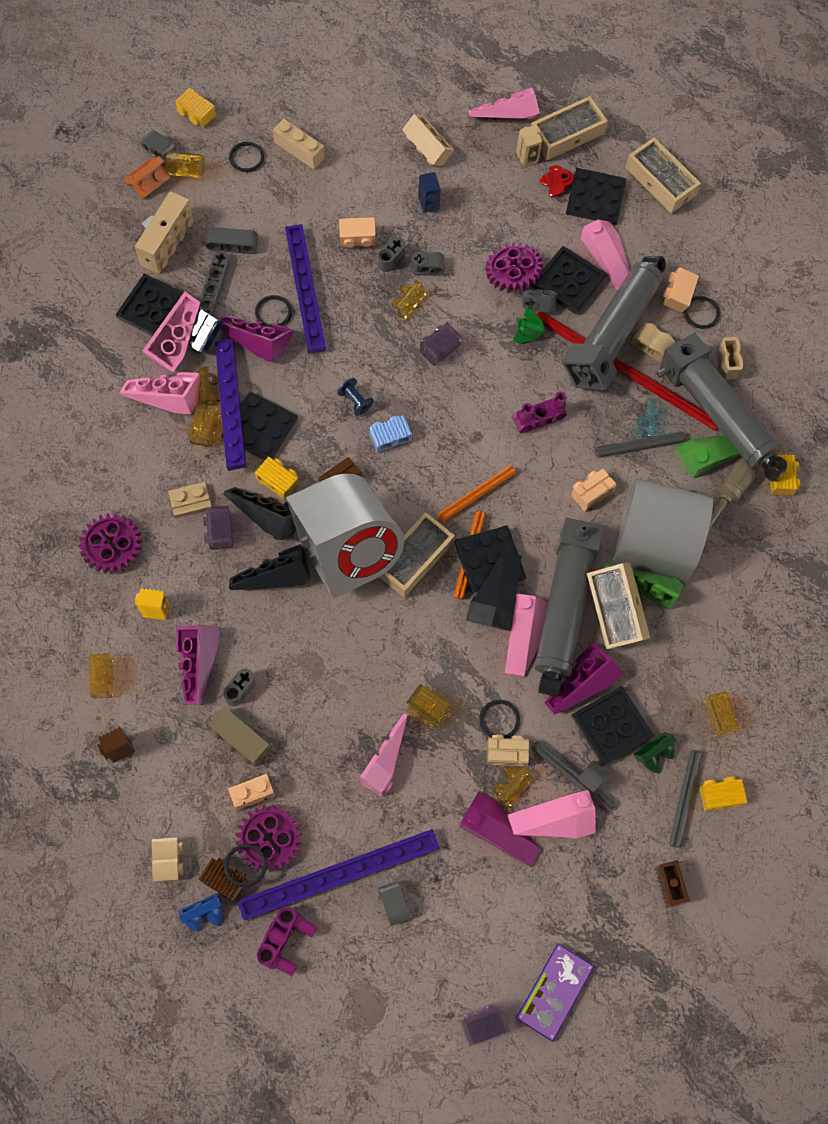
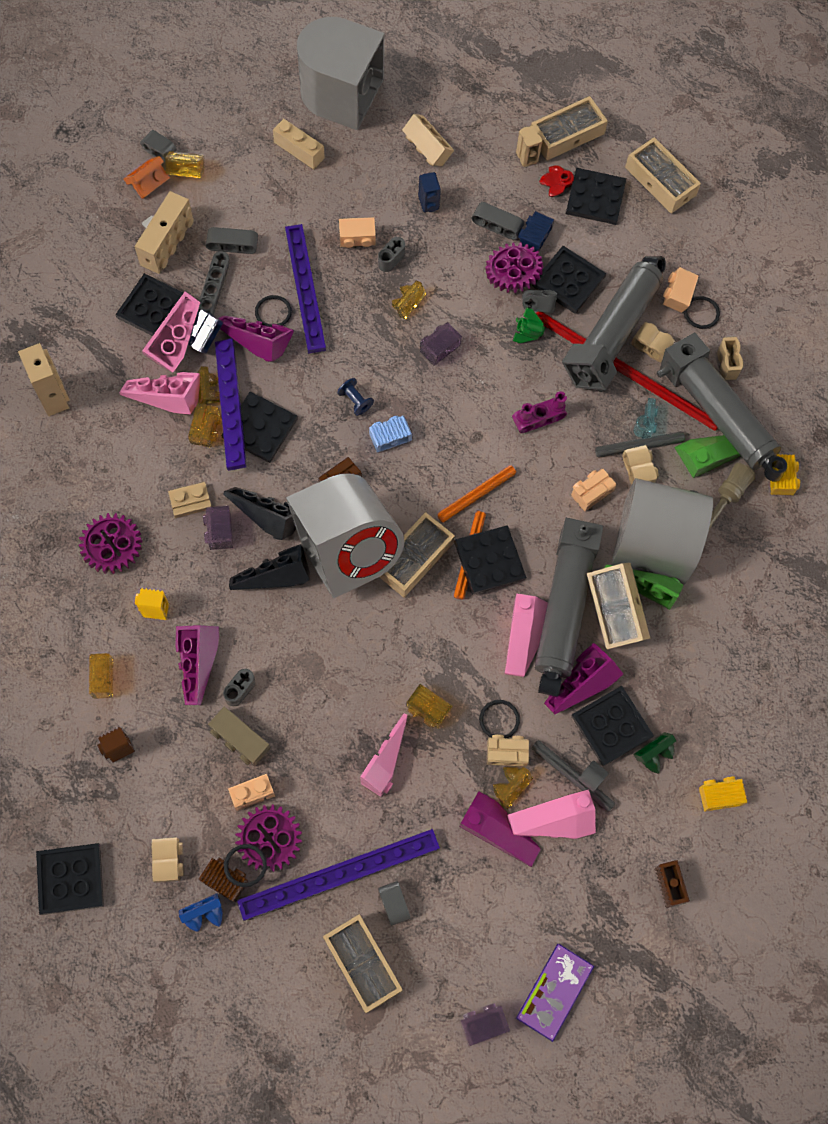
yellow brick [175,88,216,128] -> none
black piece [229,141,264,172] -> none
yellow brick [255,457,299,500] -> none
magenta piece [257,907,318,977] -> none
dark grey piece [410,252,445,276] -> none
black wedge [466,551,522,631] -> none
bright pink wedge [468,88,540,119] -> none
bright pink wedge [580,219,630,290] -> none
dark grey axle [669,750,702,848] -> none
clear yellow brick [704,691,740,738] -> none
none -> tan brick [18,343,70,417]
none -> black plate [36,843,104,915]
none -> light grey brick [297,17,385,131]
none -> clear brick [323,914,403,1014]
none -> dark grey beam [471,202,524,240]
none -> dark blue brick [518,211,554,252]
none -> tan brick [622,445,659,485]

